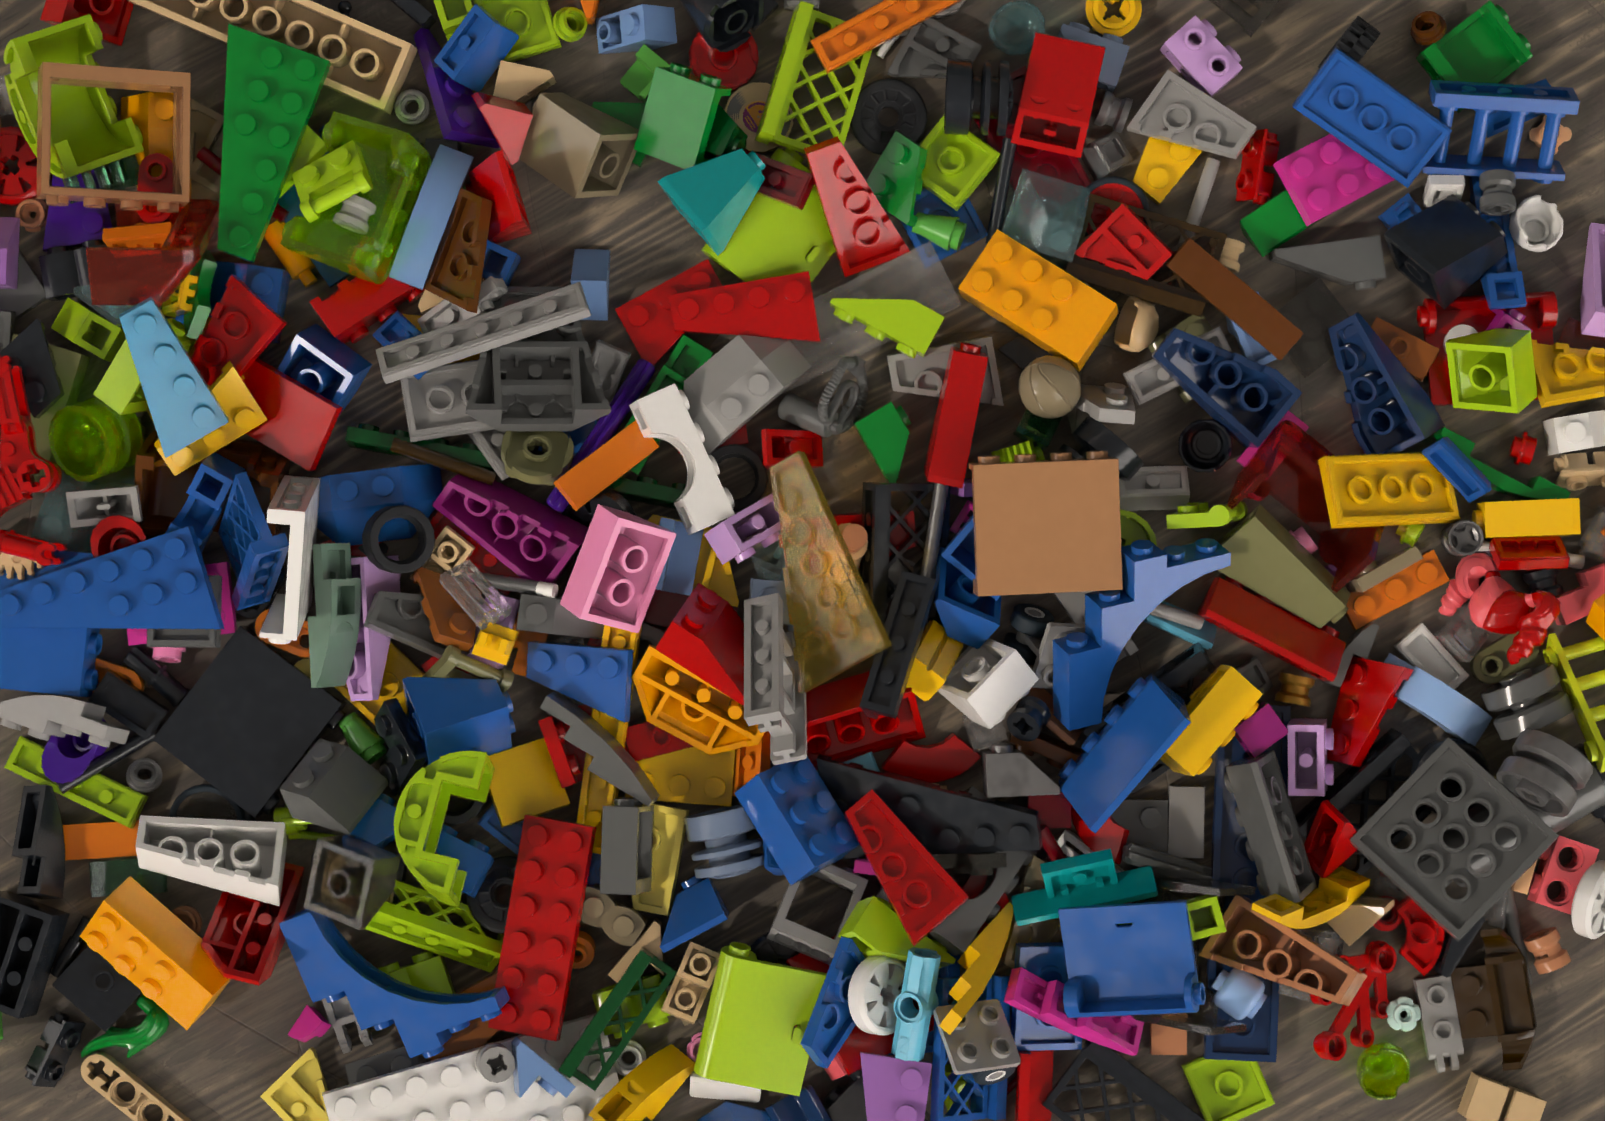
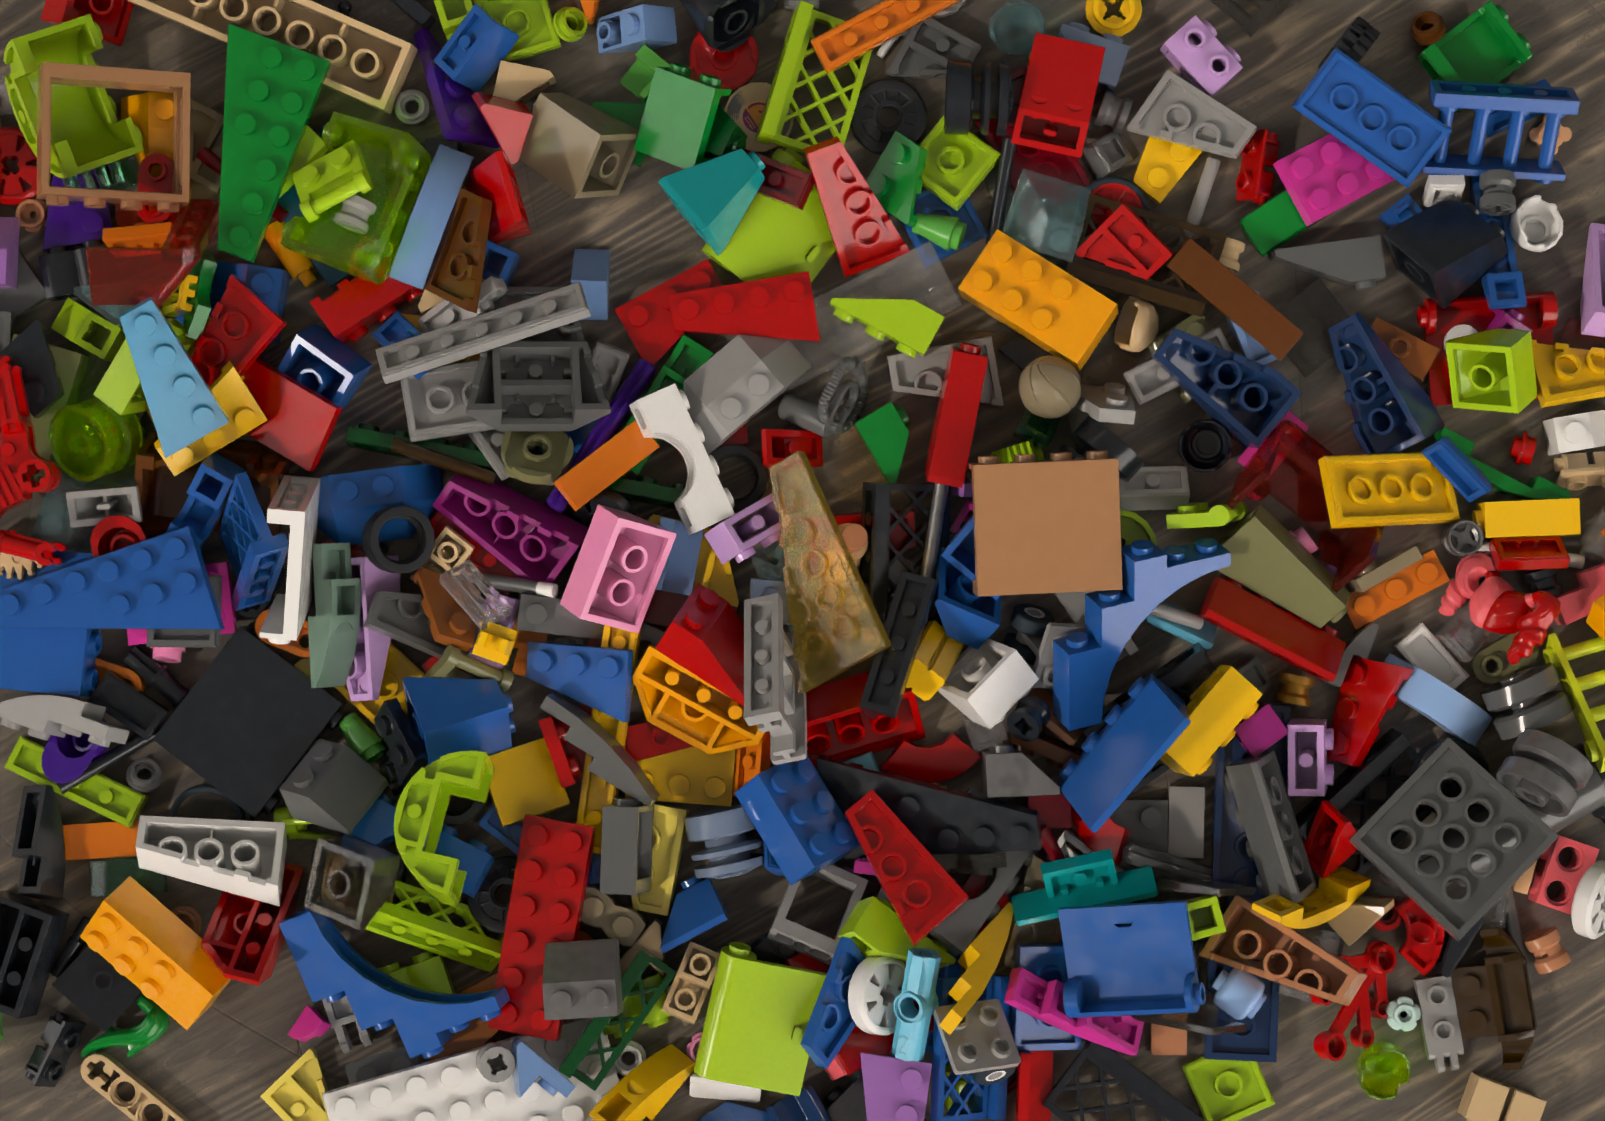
lime plate [1395,524,1426,547] -> none
none -> flat silver slope [542,938,623,1021]

